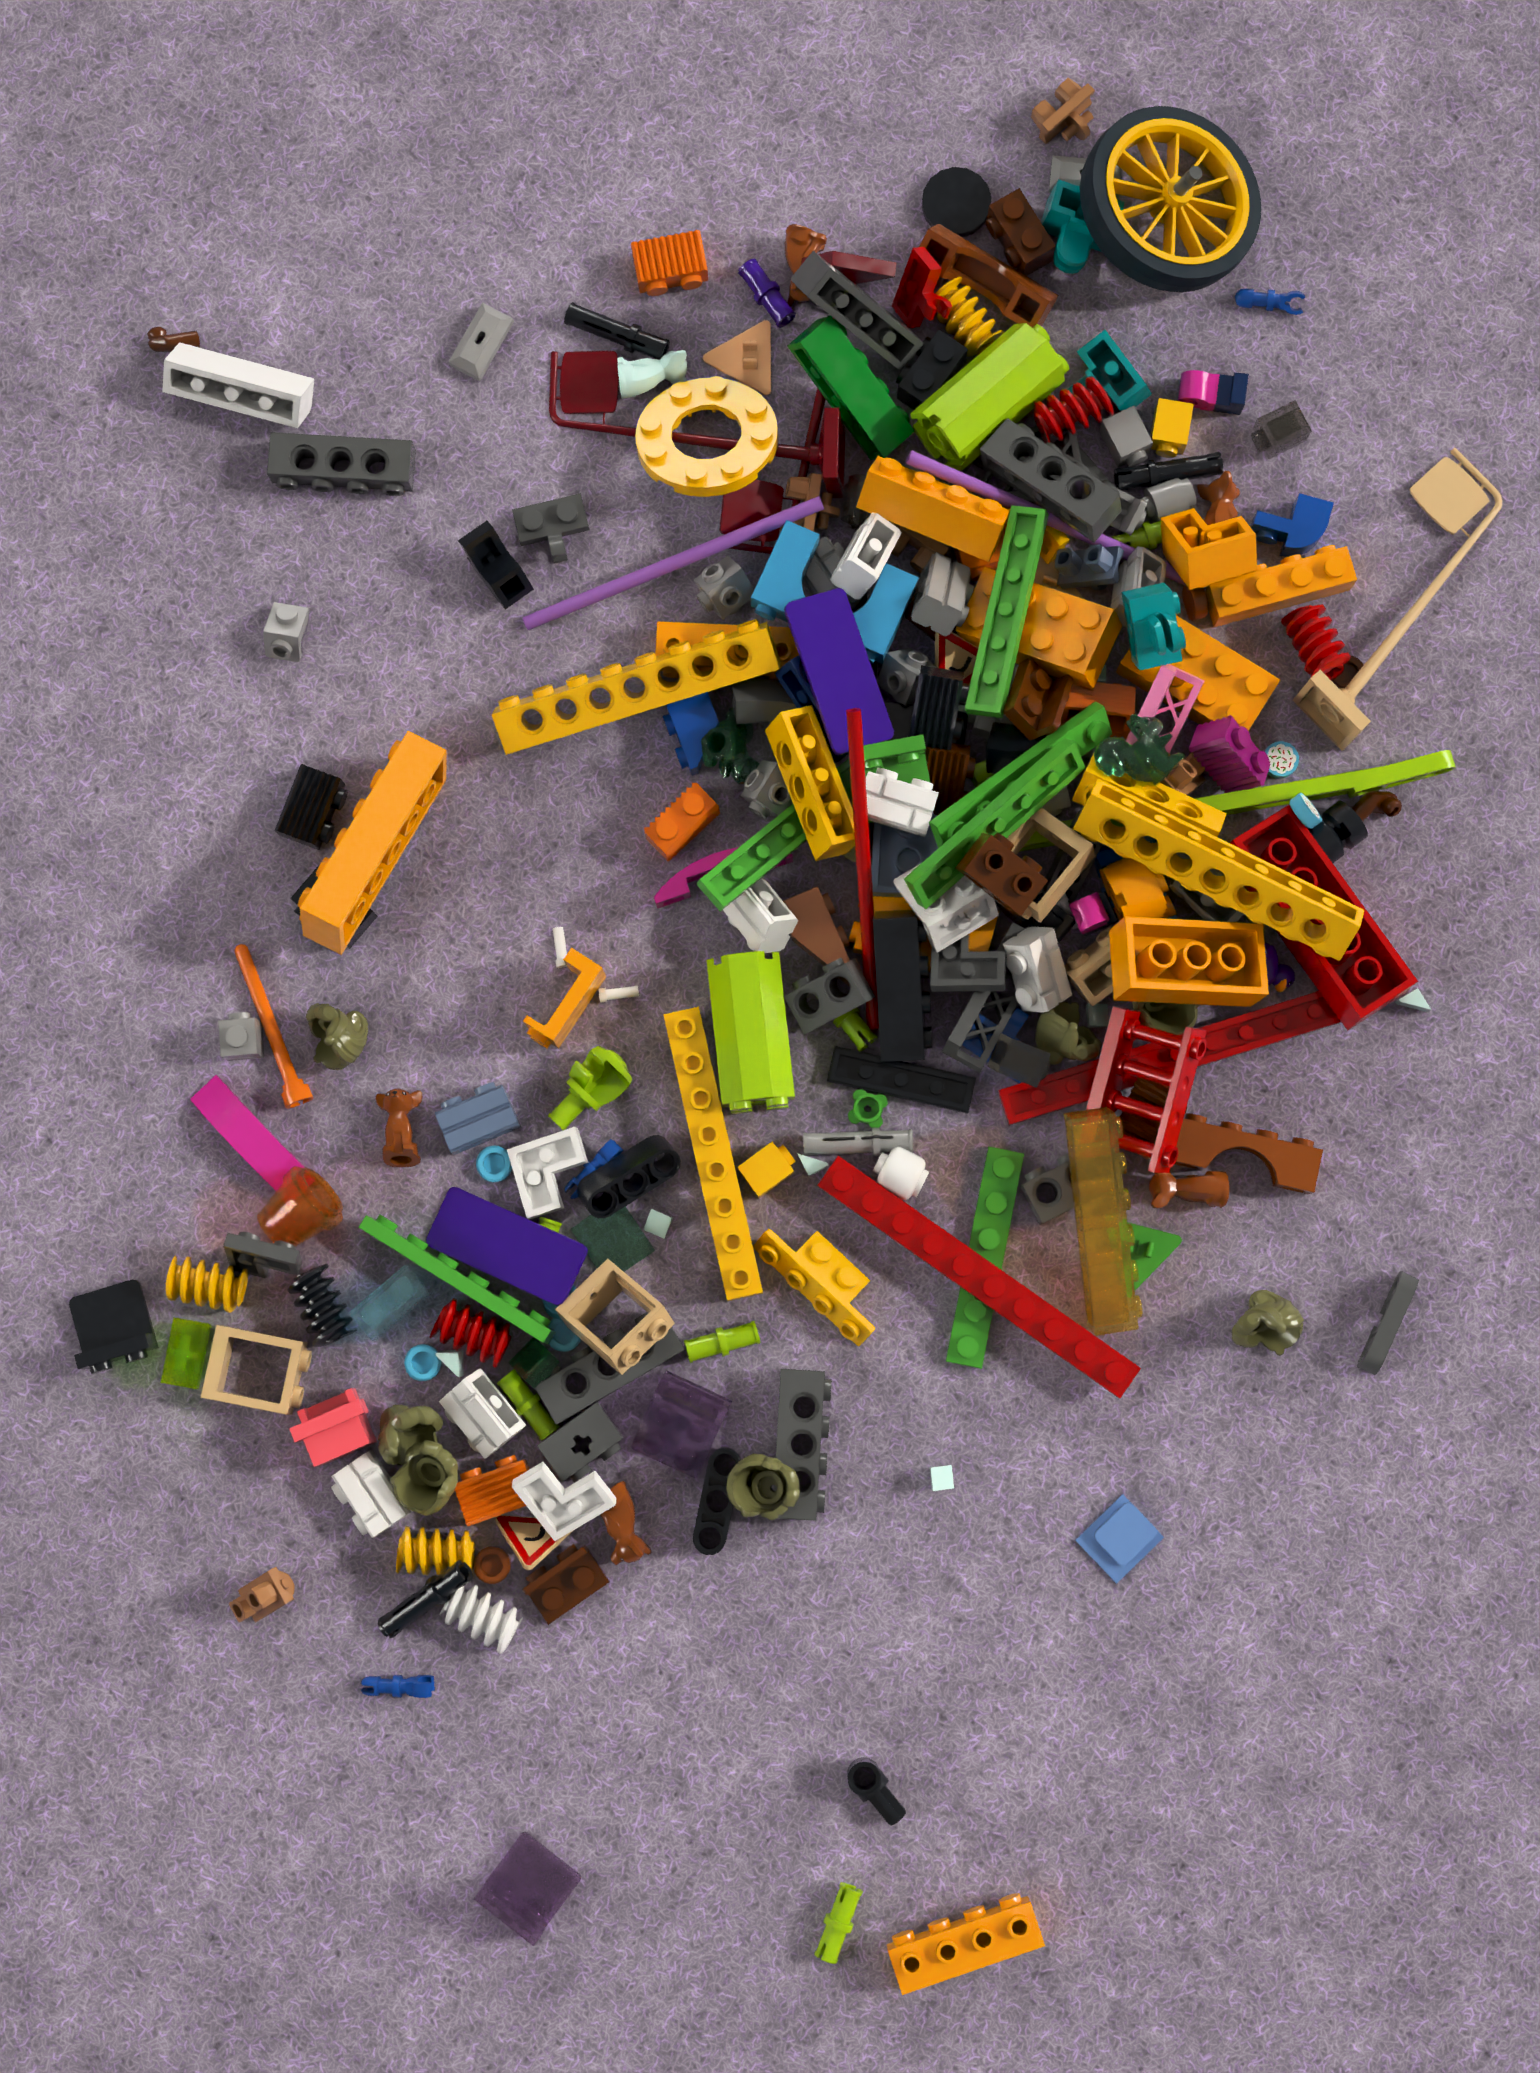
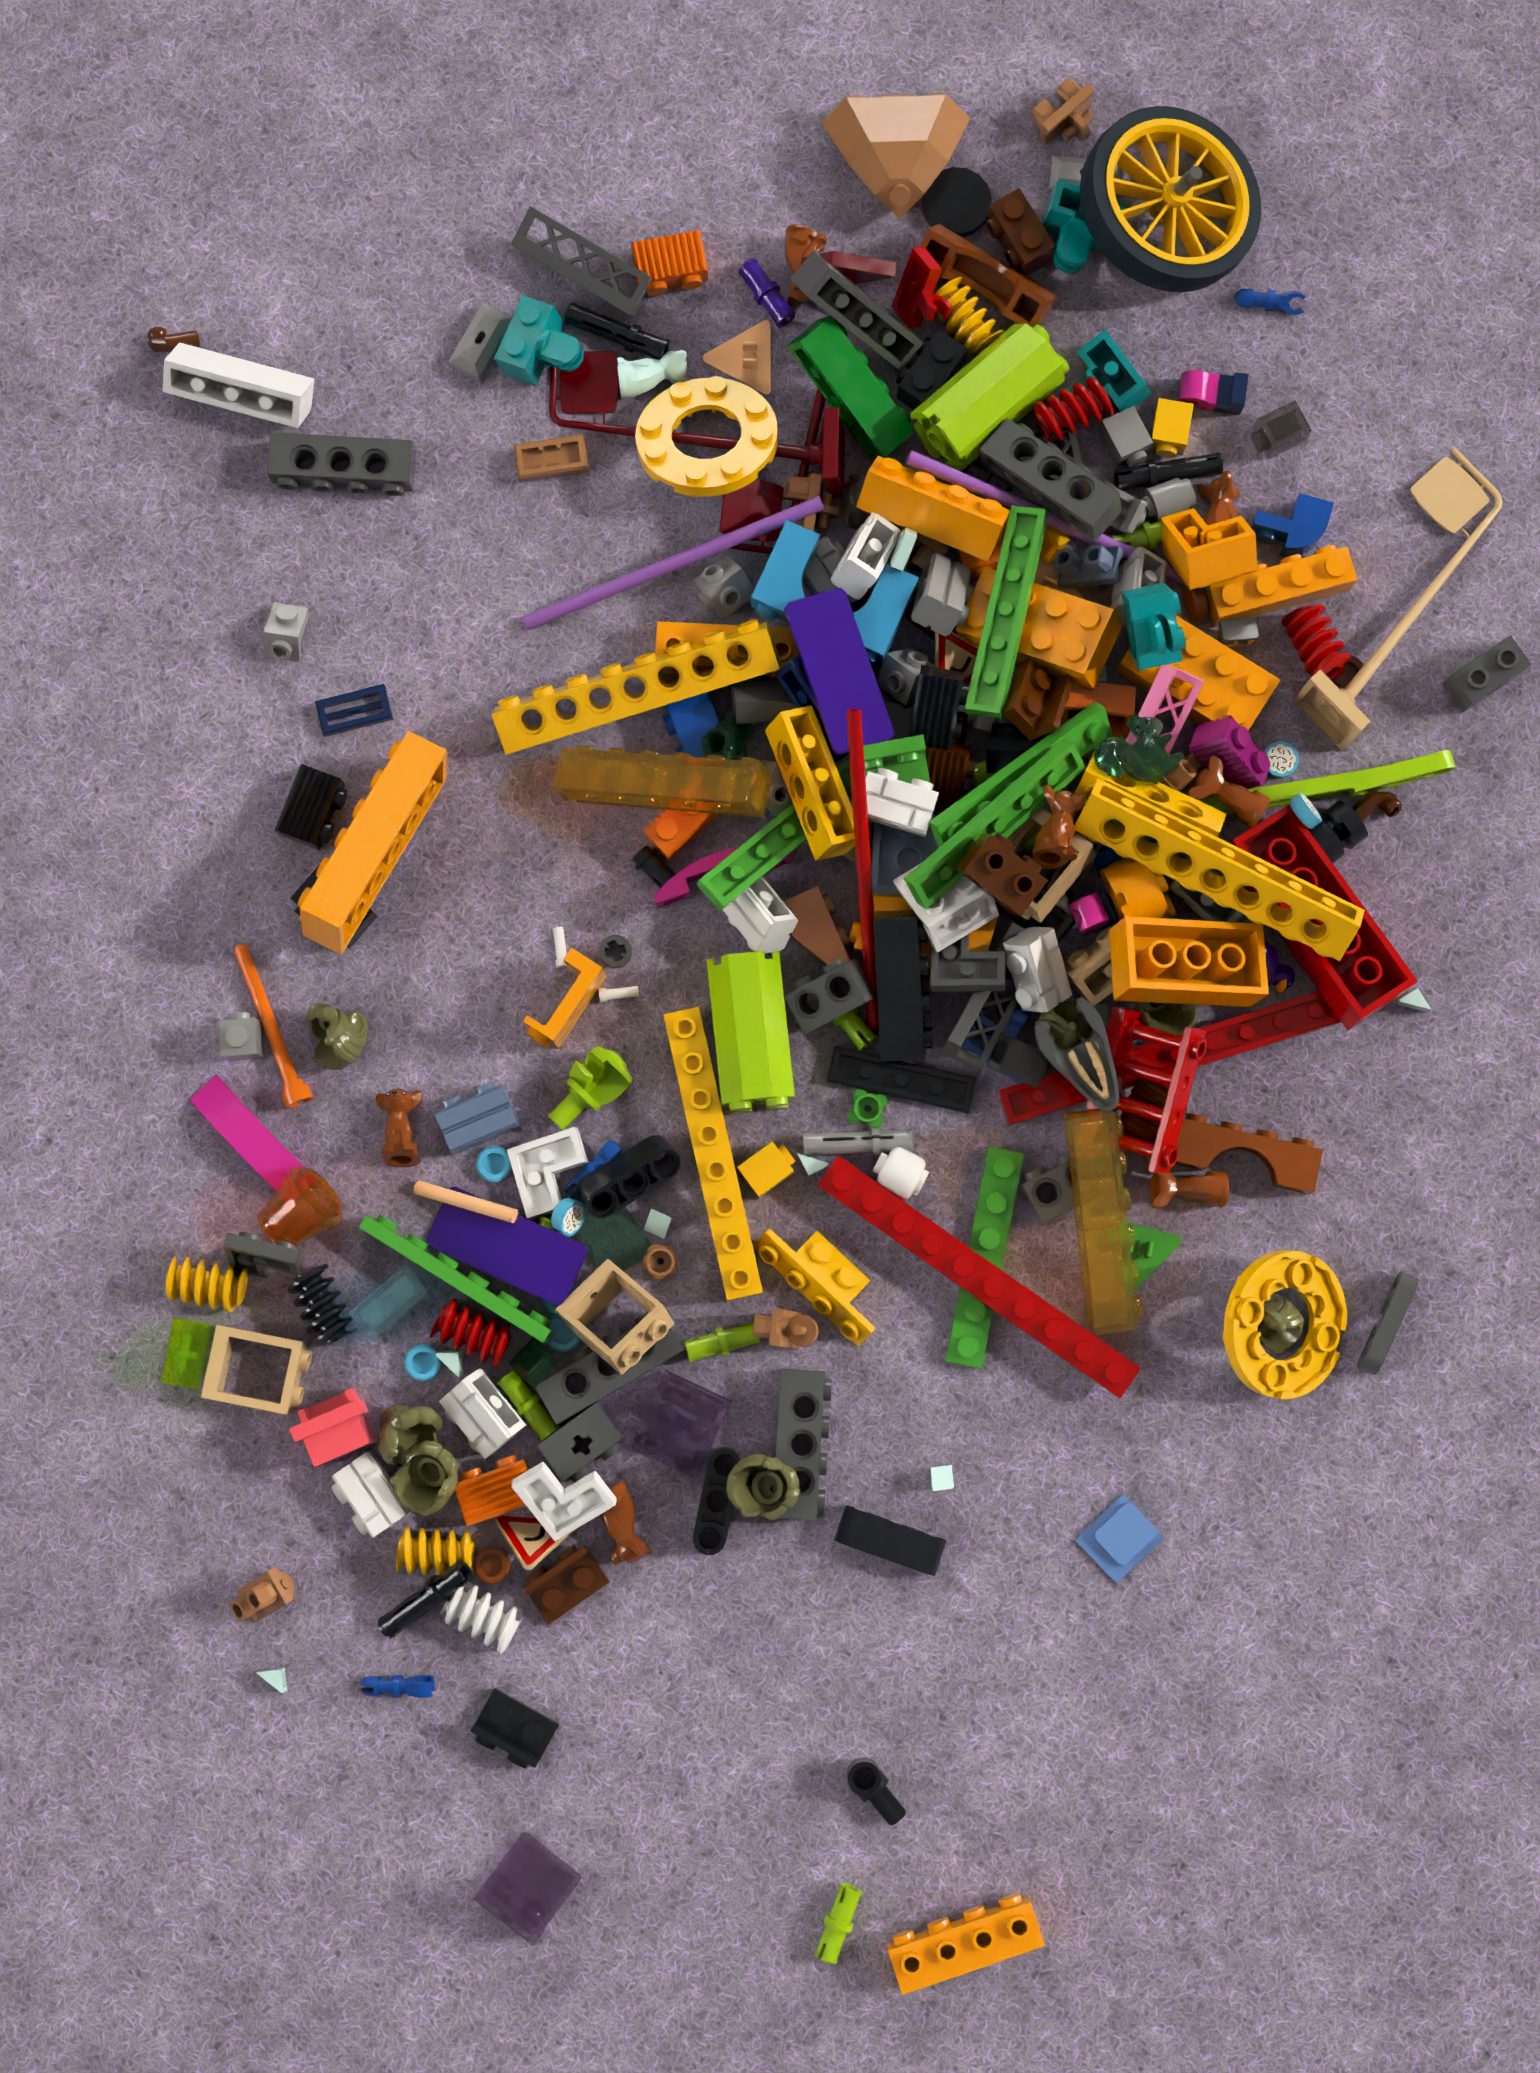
black bracket [69,1279,159,1374] -> none
black brick [458,520,534,610] -> none
dark grey plate [512,493,590,563] -> none
none -> light aqua piece [256,1667,287,1693]
none -> dark blue tile [315,684,394,737]
none -> light nougat bar [414,1180,518,1223]
none -> black bracket [470,1688,559,1769]
none -> teal brick [494,295,584,386]
none -> dark grey fence [511,206,653,316]
none -> medium nougat plate [514,434,590,482]
none -> medium azure tile [551,1198,585,1236]
none -> clear yellow brick [552,745,772,817]
none -> dark grey bush [599,935,632,969]
none -> black pin [632,845,677,889]
none -> medium nougat plate [642,1243,678,1279]
none -> medium nougat hips [753,1308,818,1349]
none -> medium nougat brick [822,93,970,219]
none -> black beam [834,1505,947,1576]
none -> light aqua tile [890,527,917,571]
none -> dark orange animal [1032,785,1086,869]
none -> dark grey animal [1035,997,1119,1112]
none -> dark orange animal [1188,756,1271,829]
none -> dark grey slope [1217,617,1259,647]
none -> yellow plate [1223,1250,1347,1399]
none -> dark grey brick [1443,635,1531,713]

